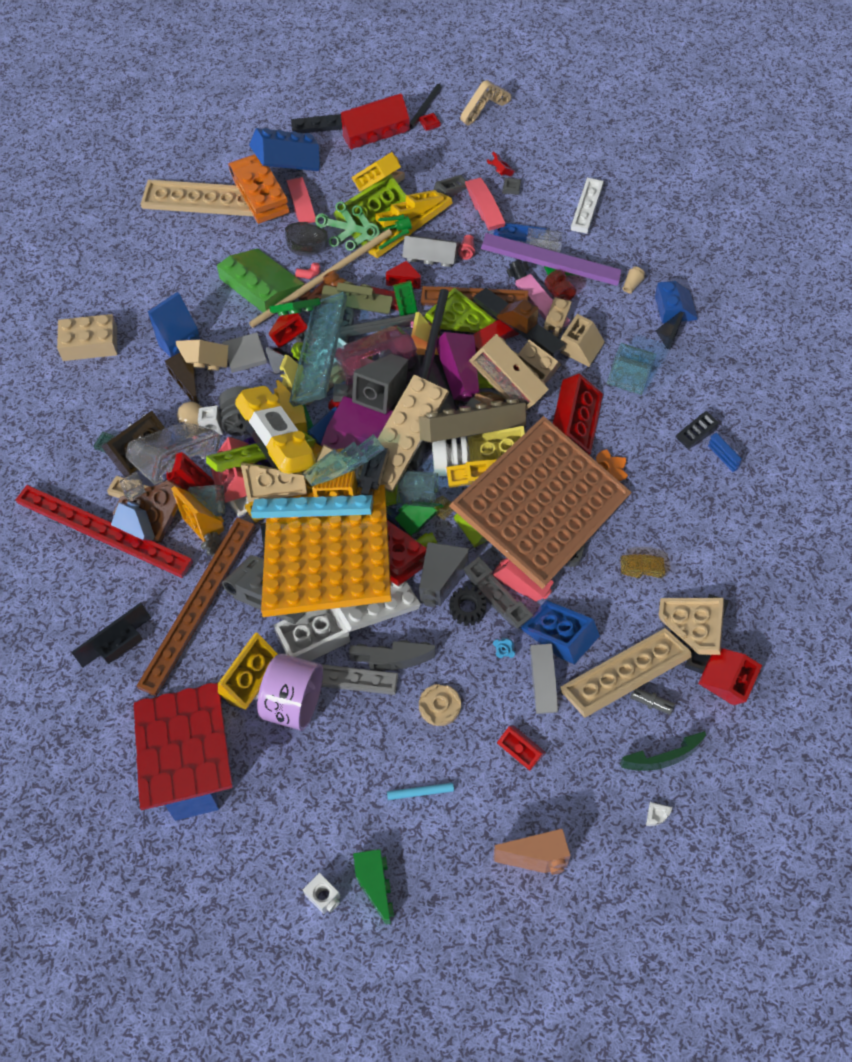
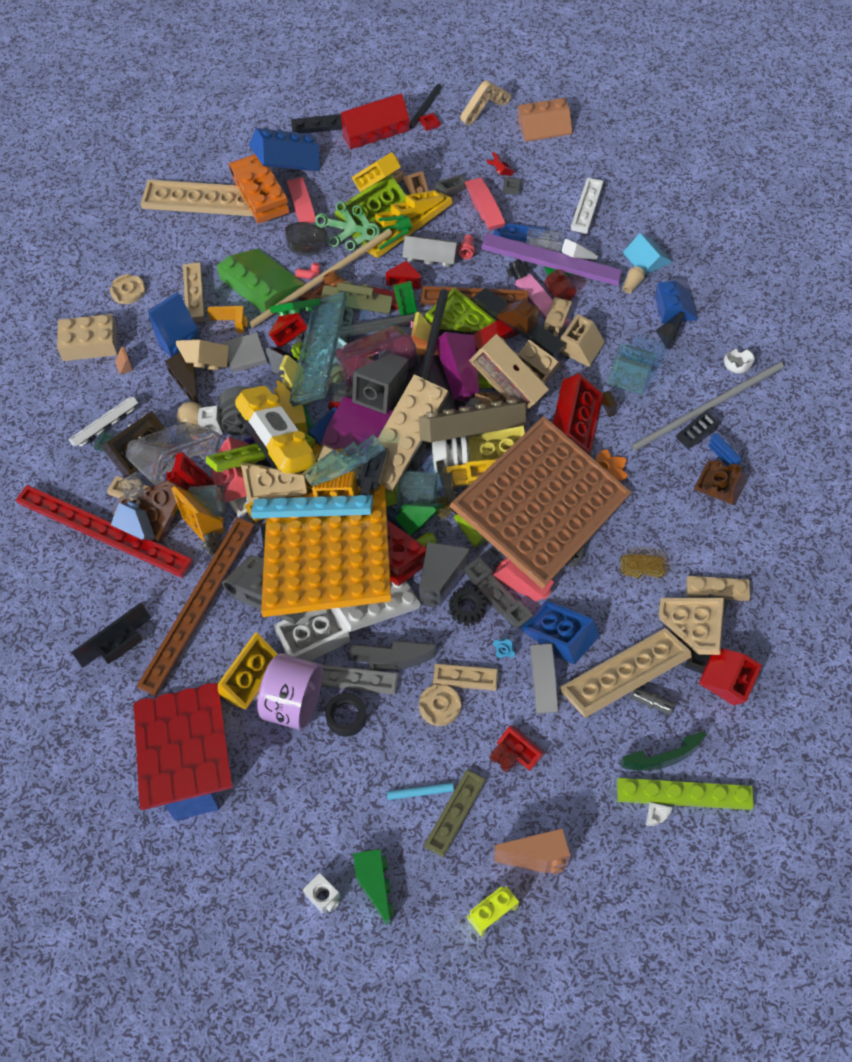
none -> white plate [68,397,138,446]
none -> tan tile [110,274,146,304]
none -> nougat slope [115,347,133,374]
none -> tan gear [183,262,206,323]
none -> light orange bracket [207,306,248,334]
none -> black tyre [325,693,367,737]
none -> medium nougat slope [402,171,429,195]
none -> olive tile [424,769,486,858]
none -> tan tile [433,663,498,691]
none -> clear smoke slope [436,460,458,515]
none -> neon yellow window [466,886,519,937]
none -> clear red wheel [489,742,520,773]
none -> nougat slope [517,98,572,142]
none -> white slope [561,239,598,260]
none -> dark brown tile [602,390,617,417]
none -> lime plate [617,778,754,810]
none -> medium azure slope [623,233,672,275]
none -> light grey piece [631,362,784,451]
none -> tan plate [686,576,750,601]
none -> reddish brown slope [694,460,748,505]
none -> white hair [723,349,755,374]

